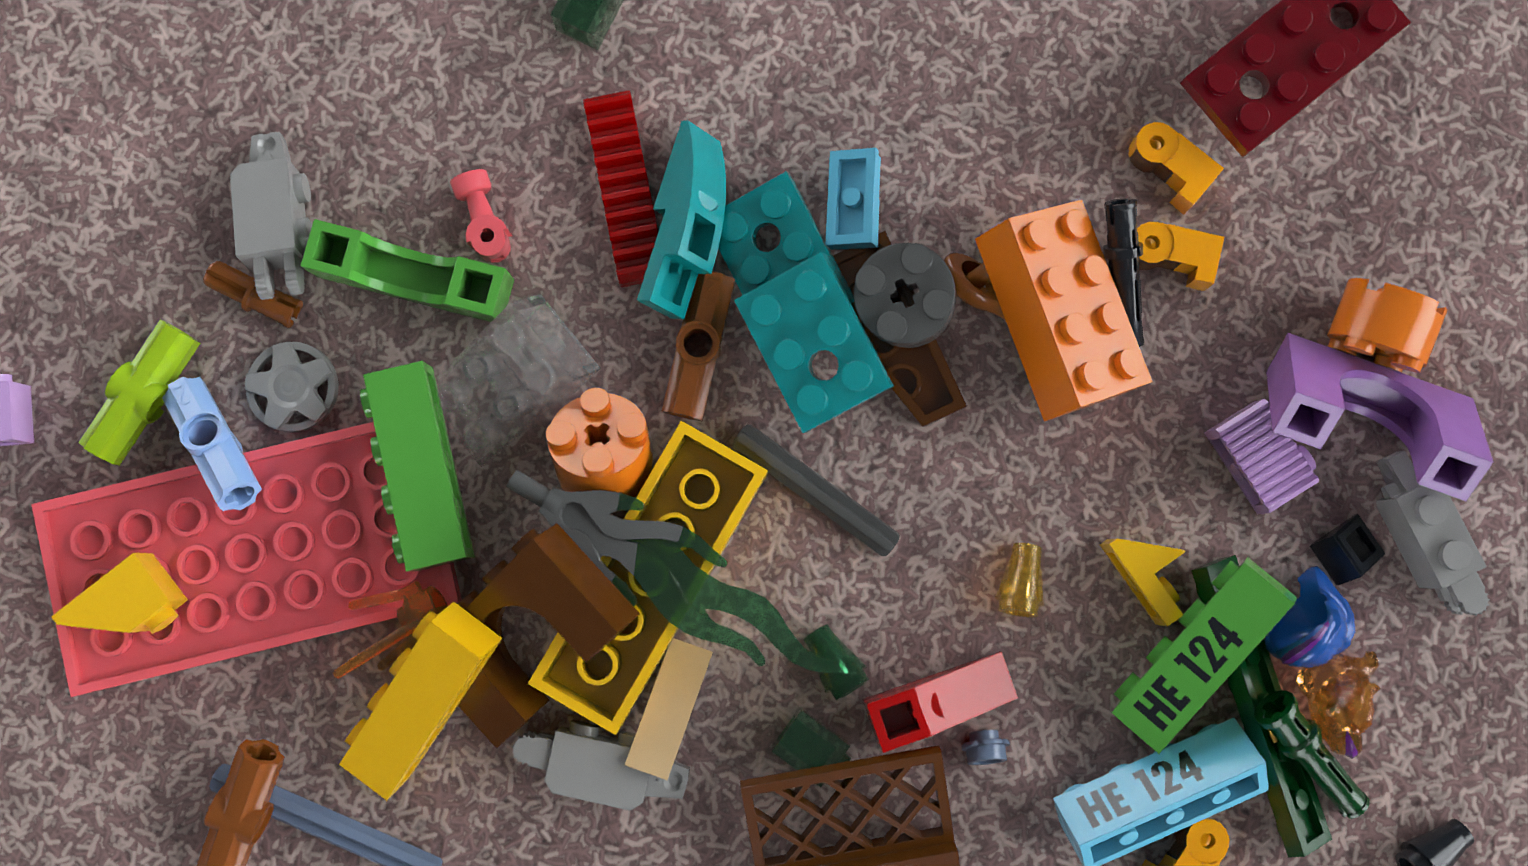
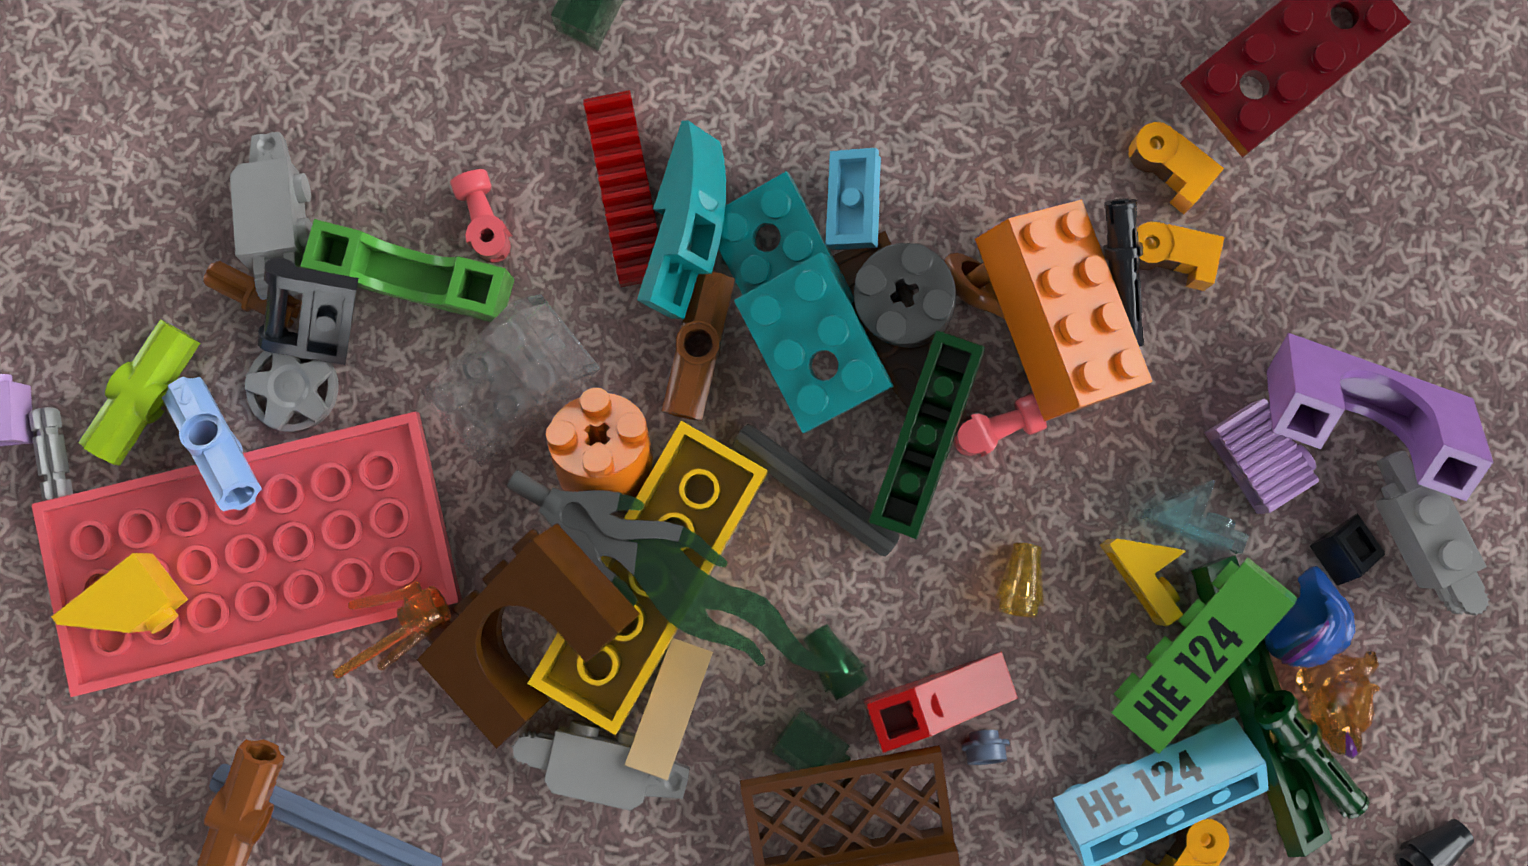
yellow brick [339,601,502,801] -> none
bright green brick [360,361,475,571] -> none
orange brick [1327,278,1448,373] -> none
none -> light grey axle [29,407,73,501]
none -> black plate [257,258,359,365]
none -> dark green brick [869,330,985,539]
none -> coral leg [953,393,1047,457]
none -> clear light blue slope [1138,480,1249,554]

